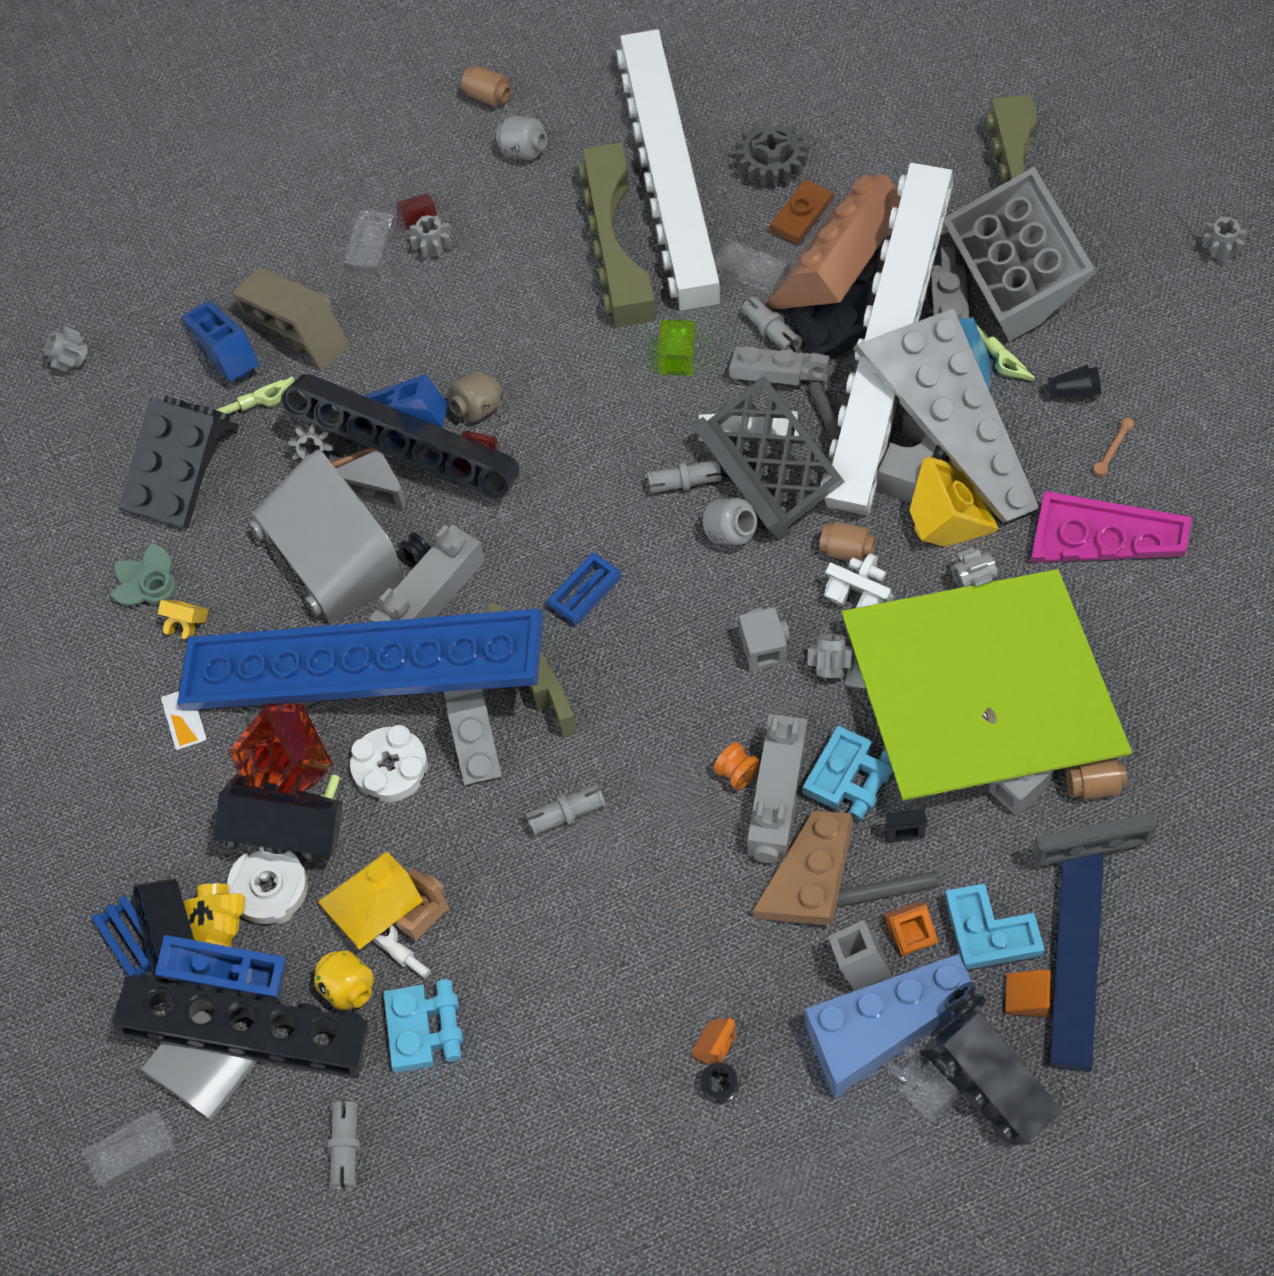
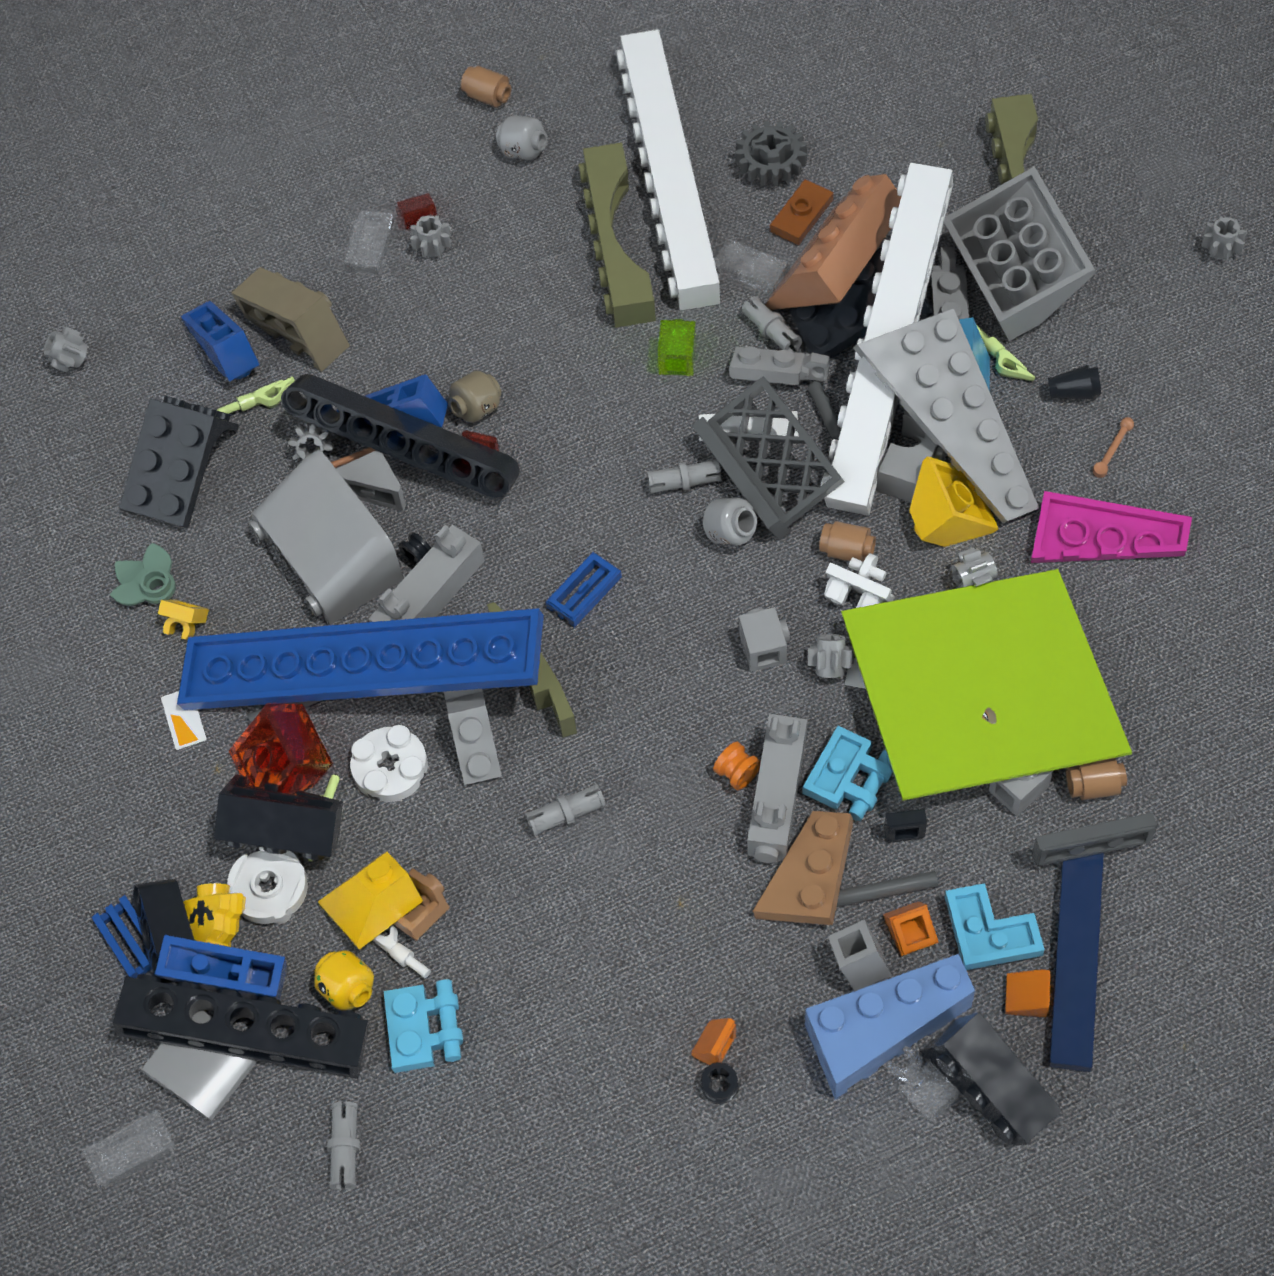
black bush [944,982,986,1023] -> none

